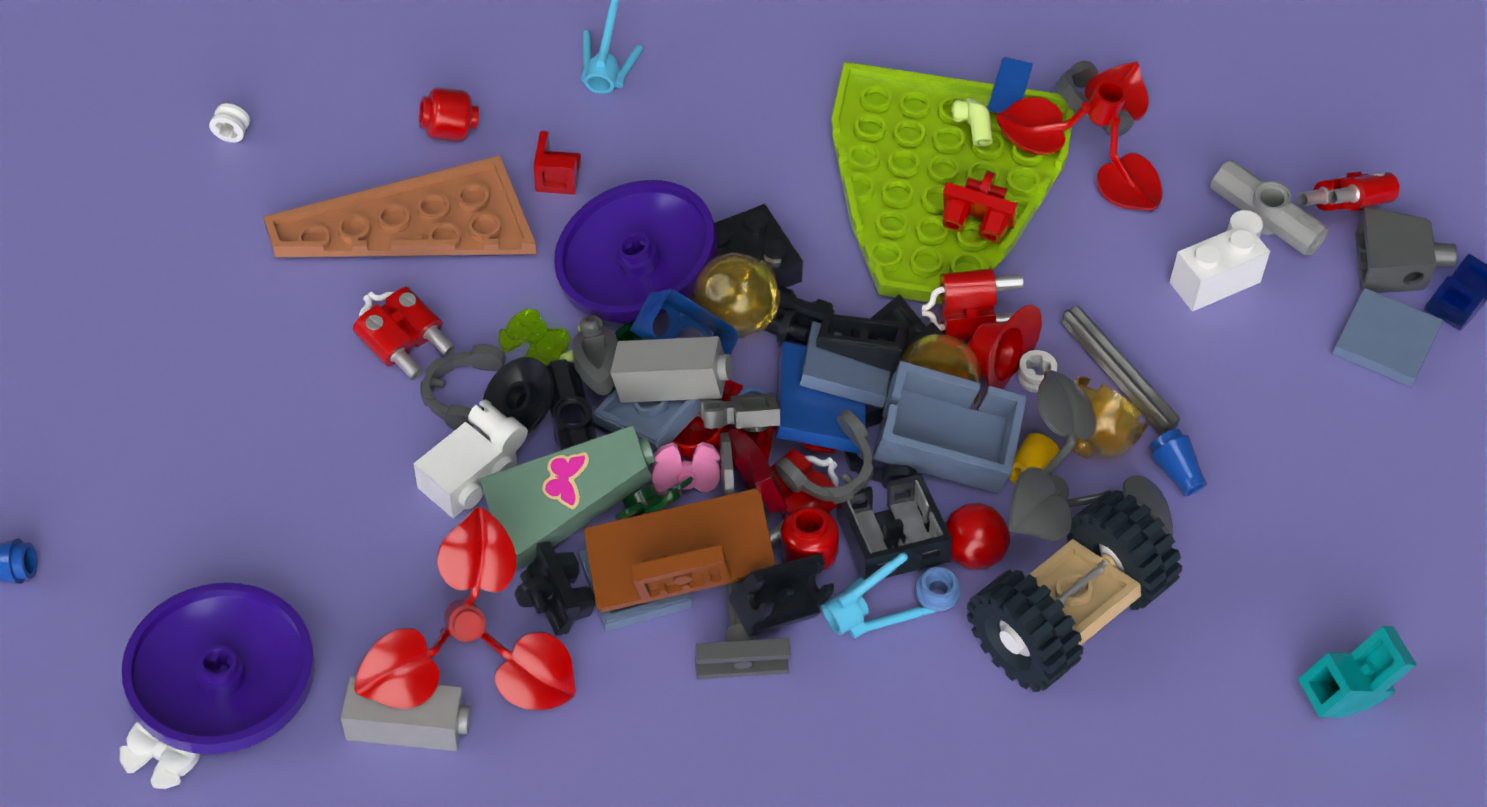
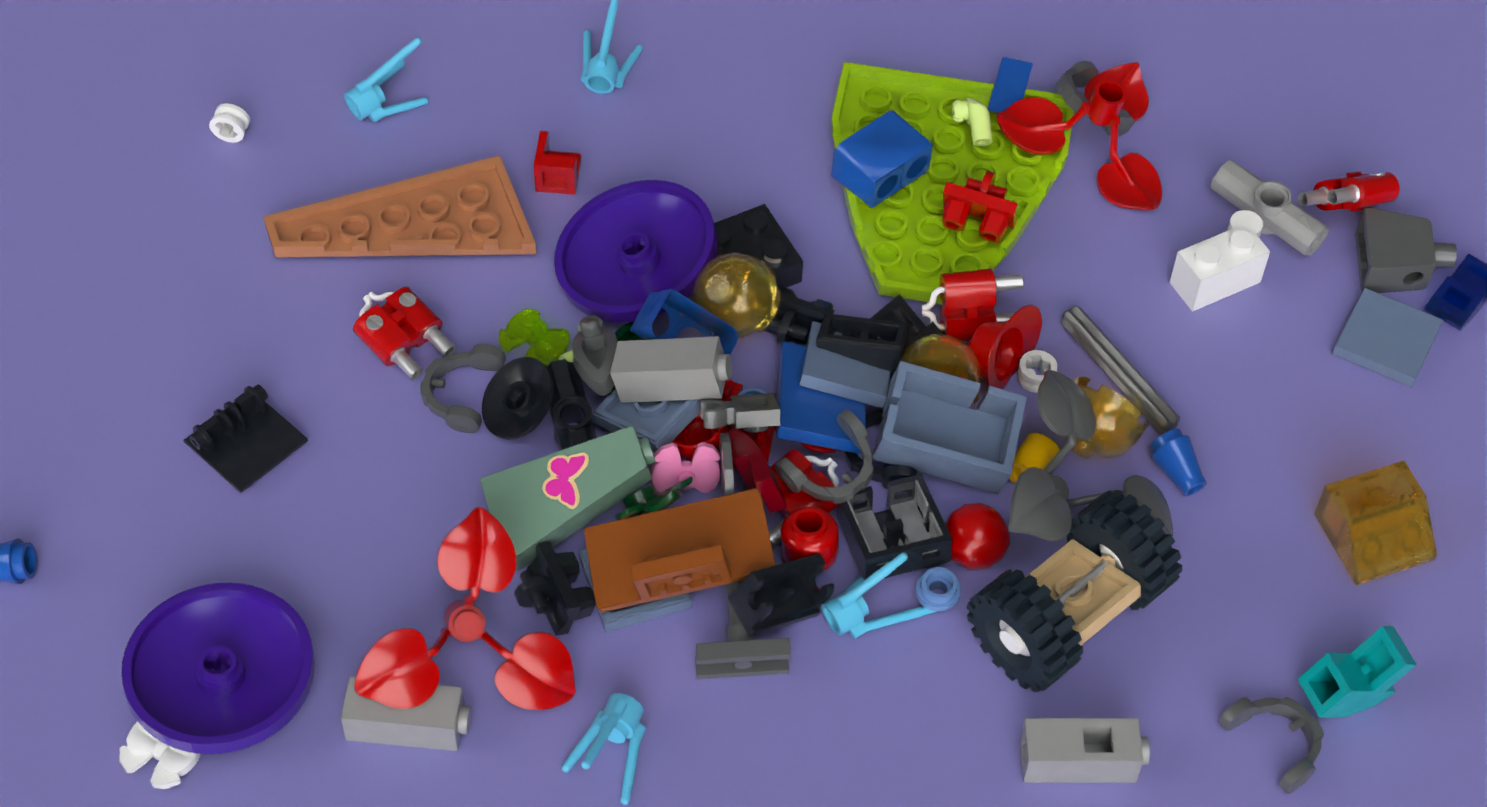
white hinge [413,399,528,519] -> none
red head [419,87,479,142] -> none
none -> black hinge [184,384,308,493]
none -> medium azure plant [344,37,429,123]
none -> medium azure plant [561,693,646,805]
none -> blue piece [831,110,933,208]
none -> light grey brick [1020,718,1150,783]
none -> dark grey piece [1218,697,1324,794]
none -> clear yellow slope [1314,460,1437,586]

